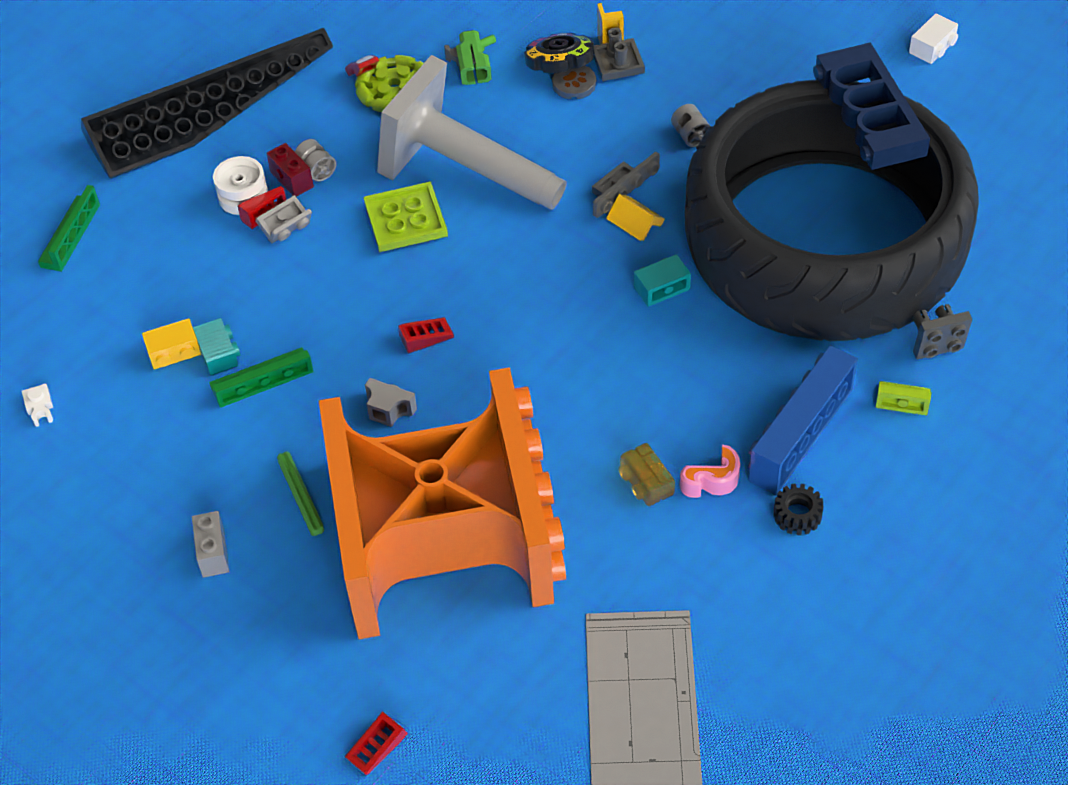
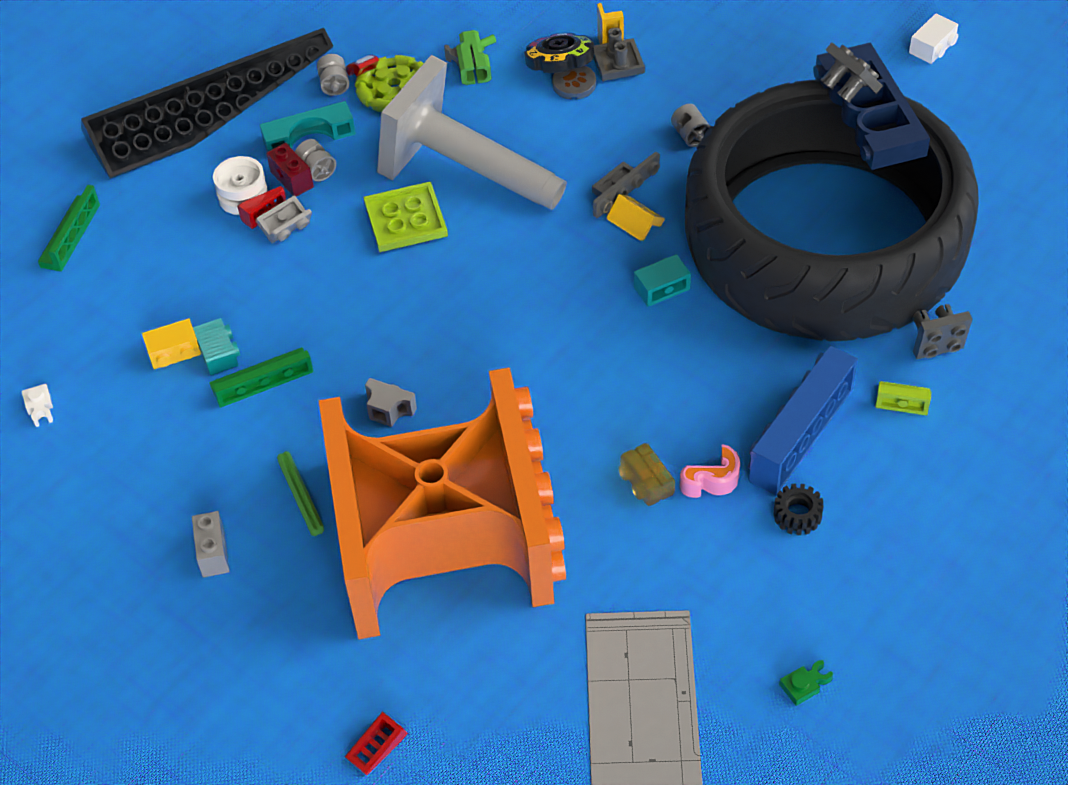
red slope [398,317,454,354] -> none
none -> teal arch [259,101,356,152]
none -> light grey wheel [317,54,349,96]
none -> green plate [779,660,833,706]
none -> dark grey plate [820,42,883,103]

